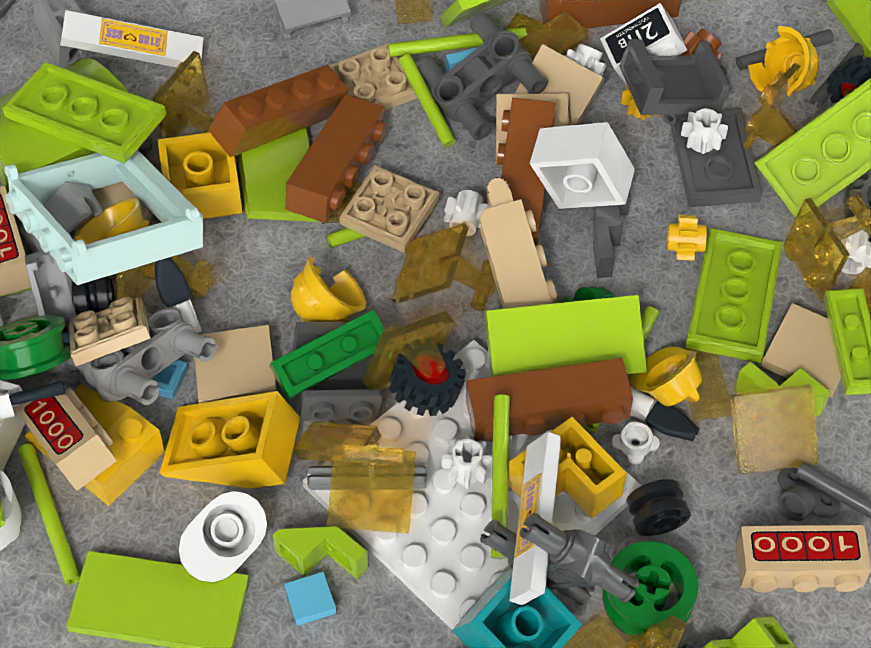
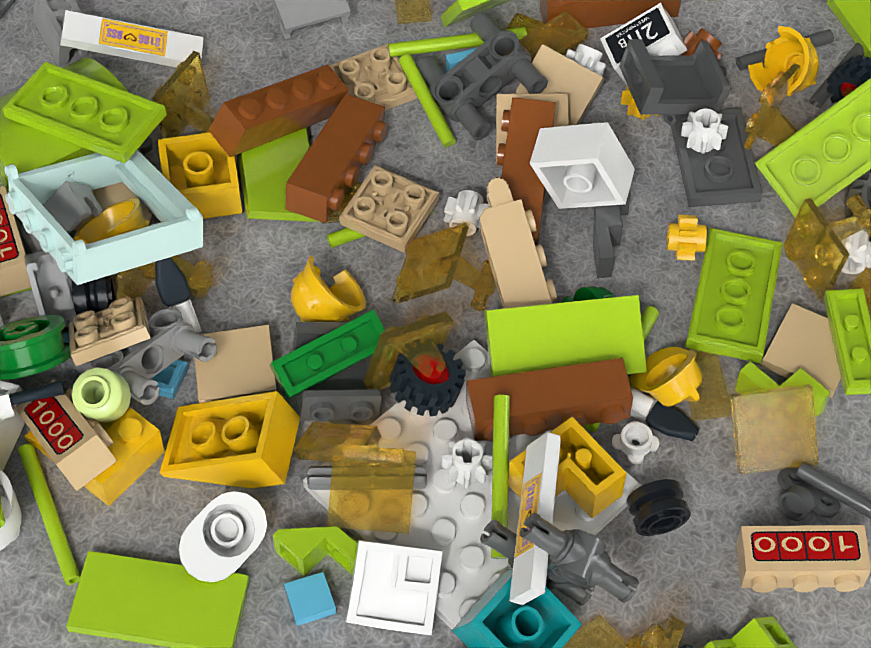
green wheel [602,541,698,641] -> none
none -> yellowish green head [72,367,131,423]
none -> white plate [345,540,443,635]

